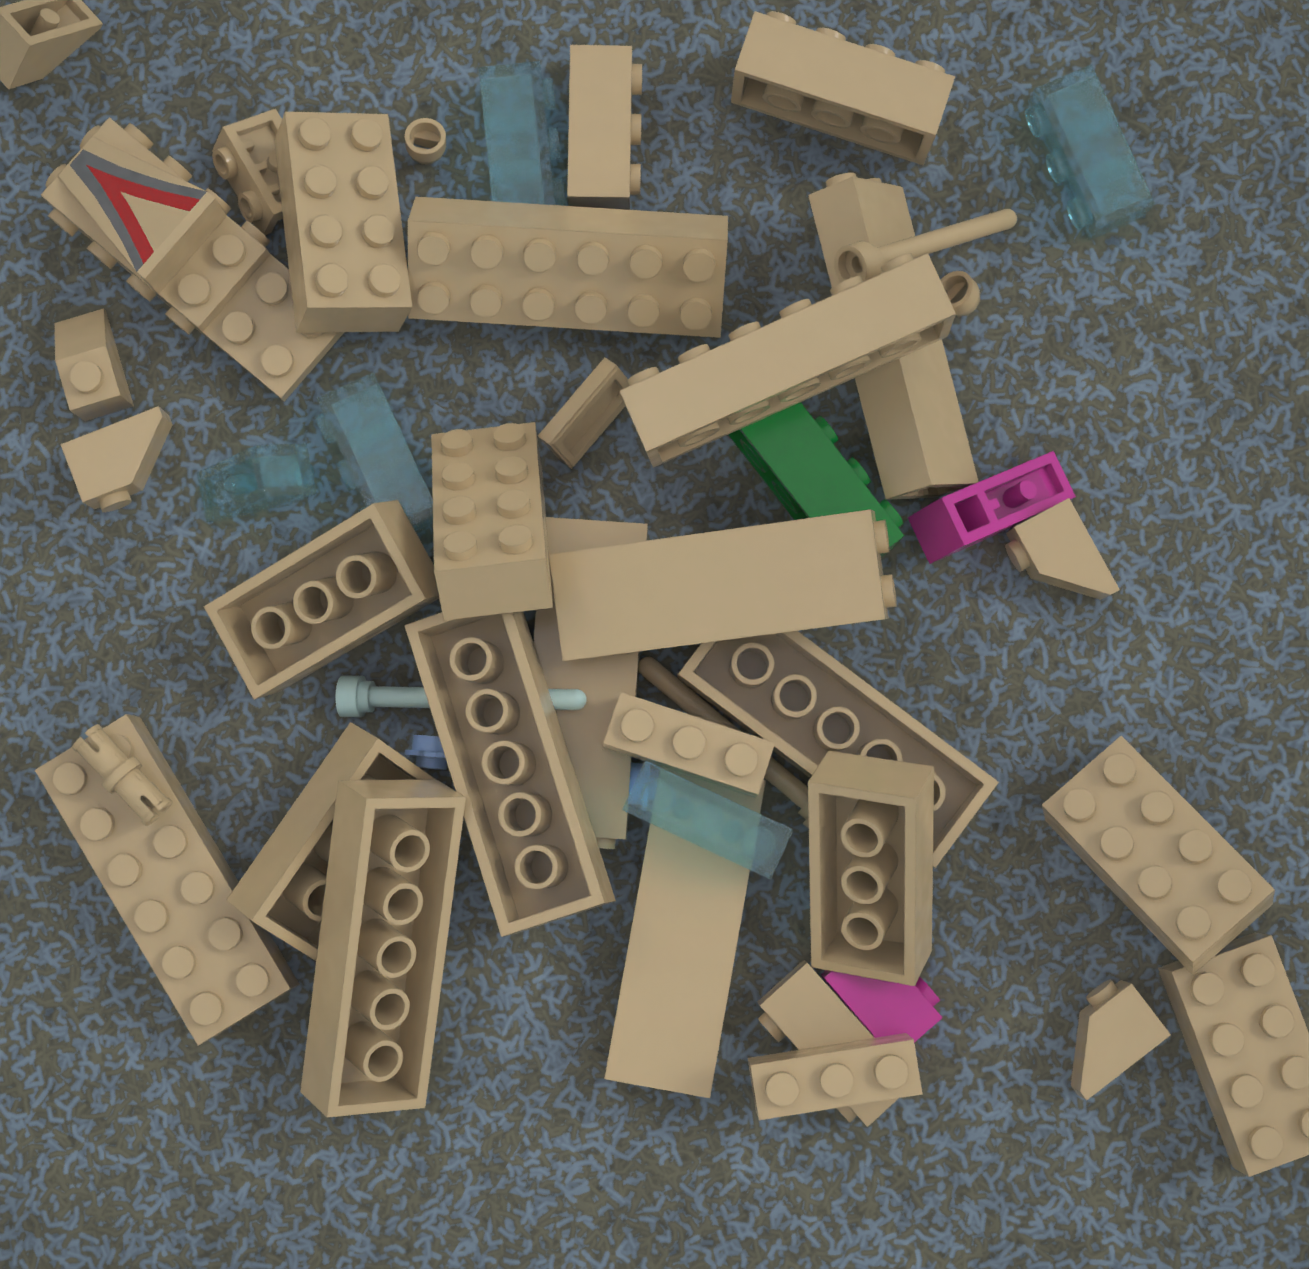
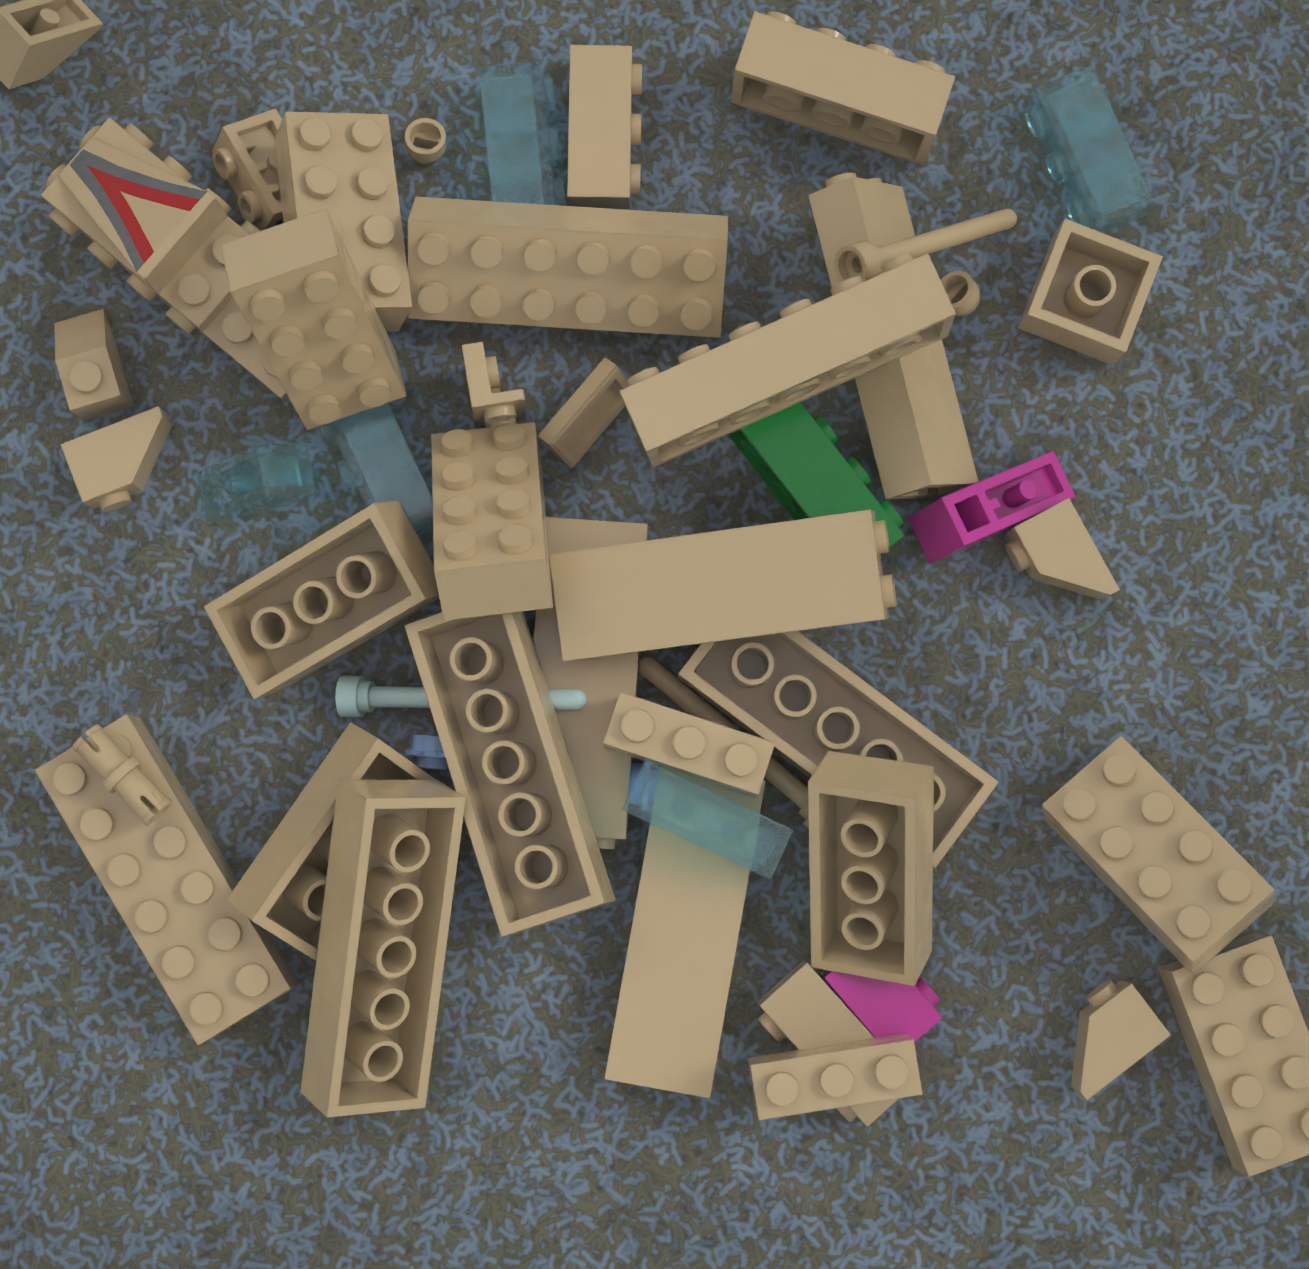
none -> tan brick [221,208,407,430]
none -> tan bracket [462,342,525,428]
none -> tan brick [1018,219,1163,365]

